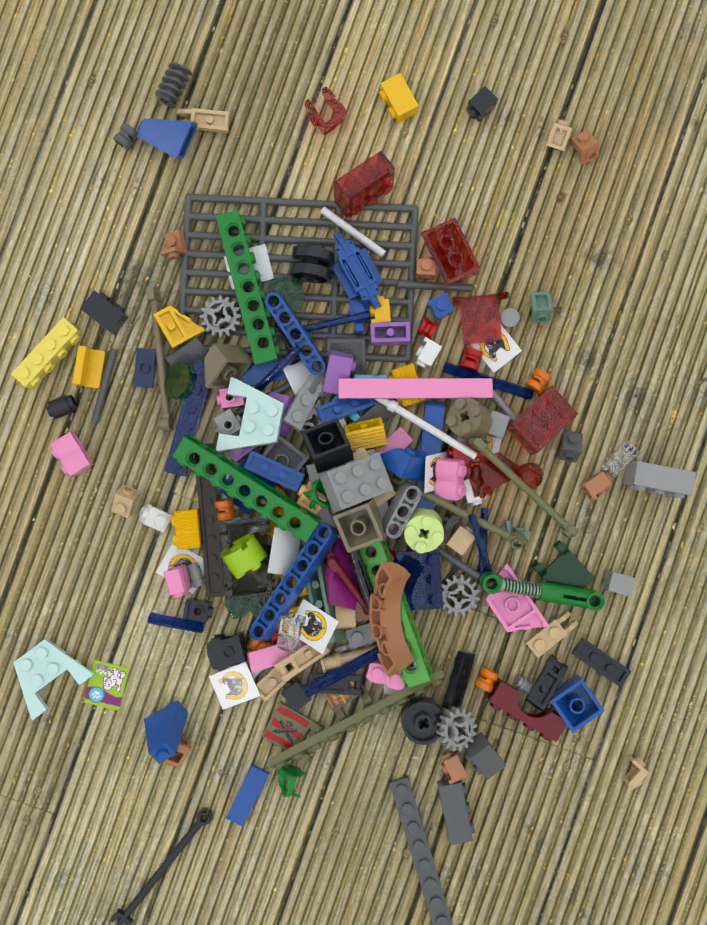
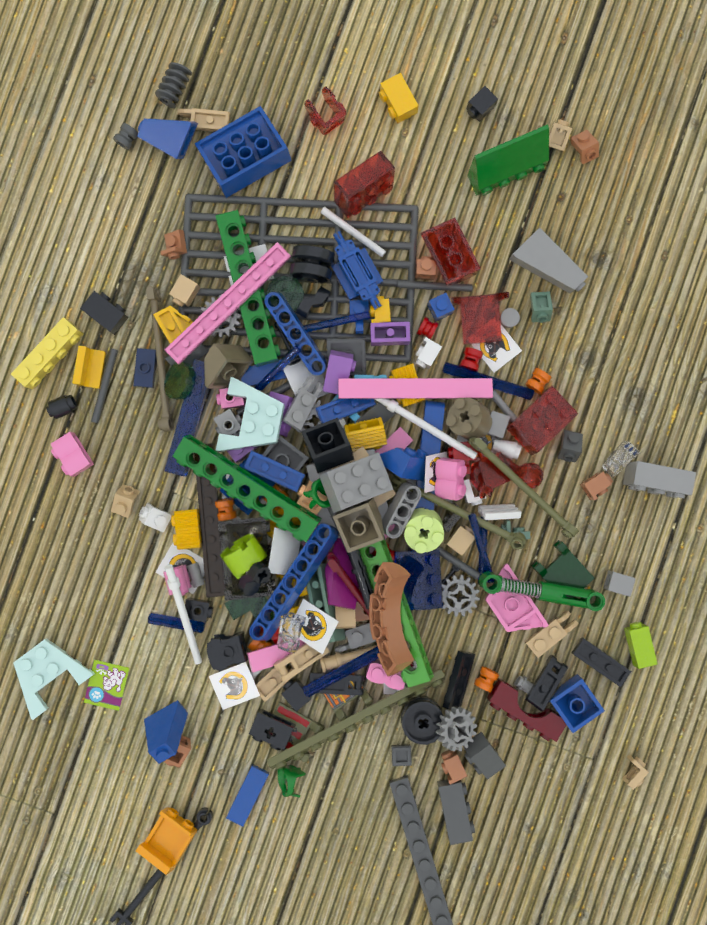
none -> light orange panel [136,807,198,875]
none -> bright pink tile [165,242,291,364]
none -> white bar [165,564,202,664]
none -> tan brick [169,274,200,307]
none -> blue slope [195,106,292,198]
none -> black piece [238,562,271,596]
none -> black brick [249,709,296,750]
none -> black piece [296,286,331,319]
none -> dark grey tile [391,744,412,766]
none -> green slope [467,124,549,196]
none -> white tile [478,504,522,520]
none -> white cone [492,439,522,460]
none -> light grey slope [509,228,588,294]
none -> lime brick [624,622,658,669]

